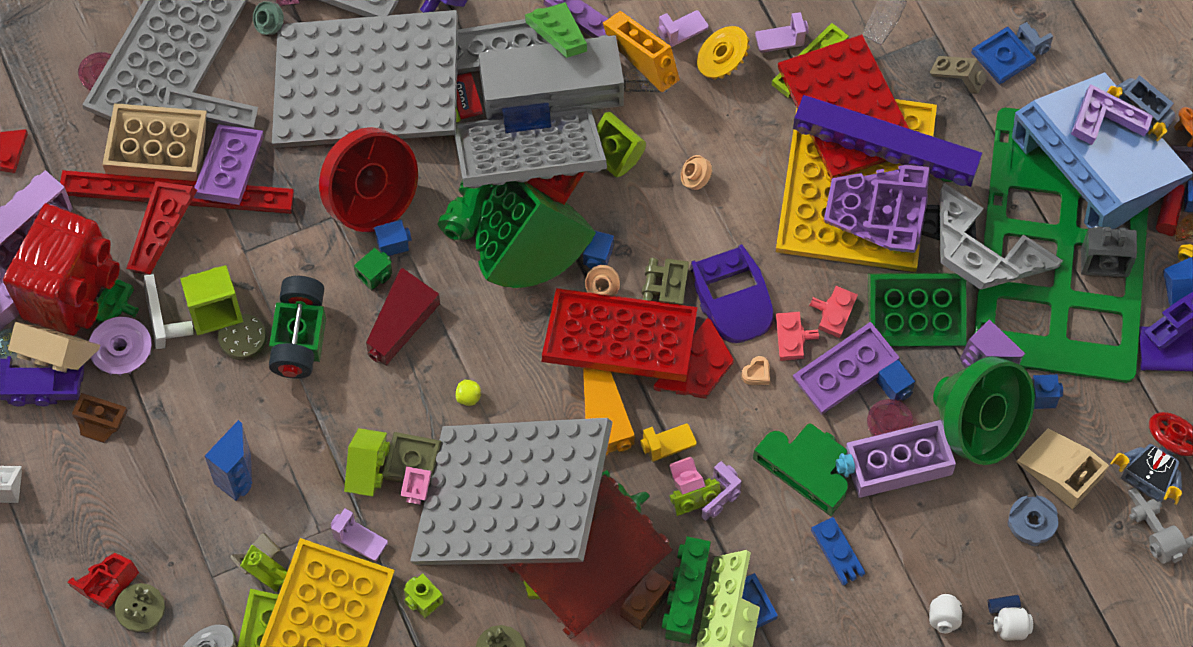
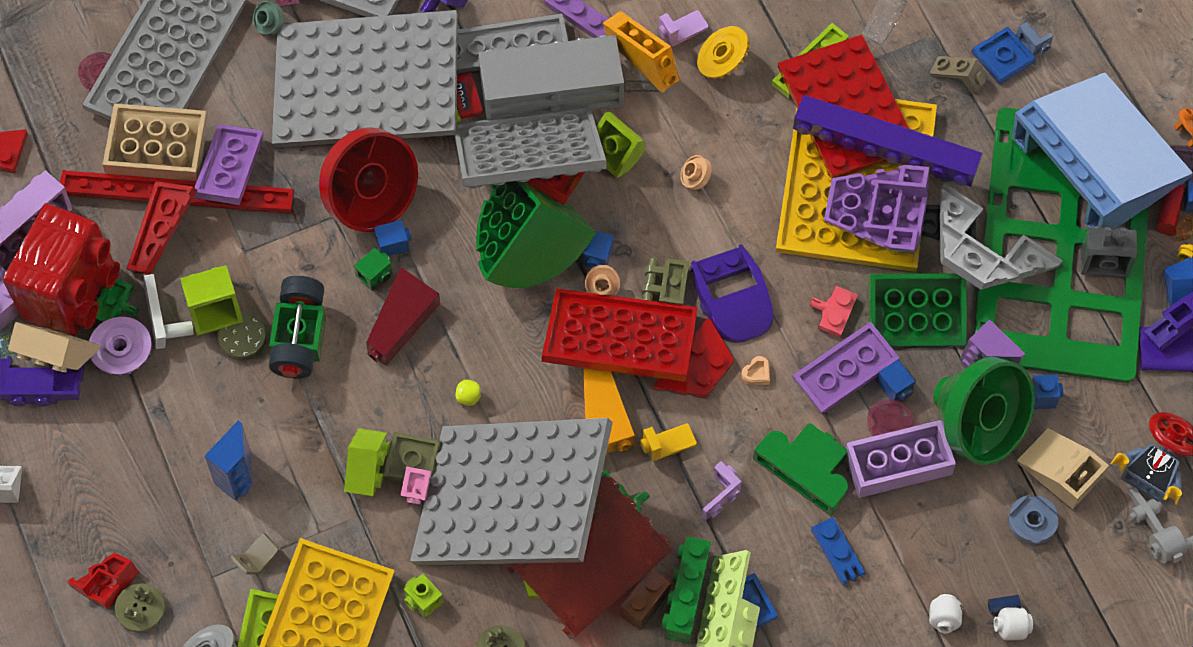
reddish brown slope [72,393,128,443] -> none
light grey plate [162,87,258,129] -> none
lime hinge [240,545,288,592] -> none
lavender bracket [331,508,388,562] -> none
green animal [437,181,492,241] -> none
clear blue tile [502,103,552,133] -> none
bright green wing [525,2,587,58] -> none
bright pink bracket [669,457,705,495] -> none
lime hinge [669,478,721,516] -> none
lavender bracket [755,12,809,53] -> none
coral plate [776,312,819,361] -> none
medium azure plate [836,453,855,477] -> none
medium lavender plate [1071,84,1153,145] -> none
sand blue torso [1107,75,1175,141] -> none

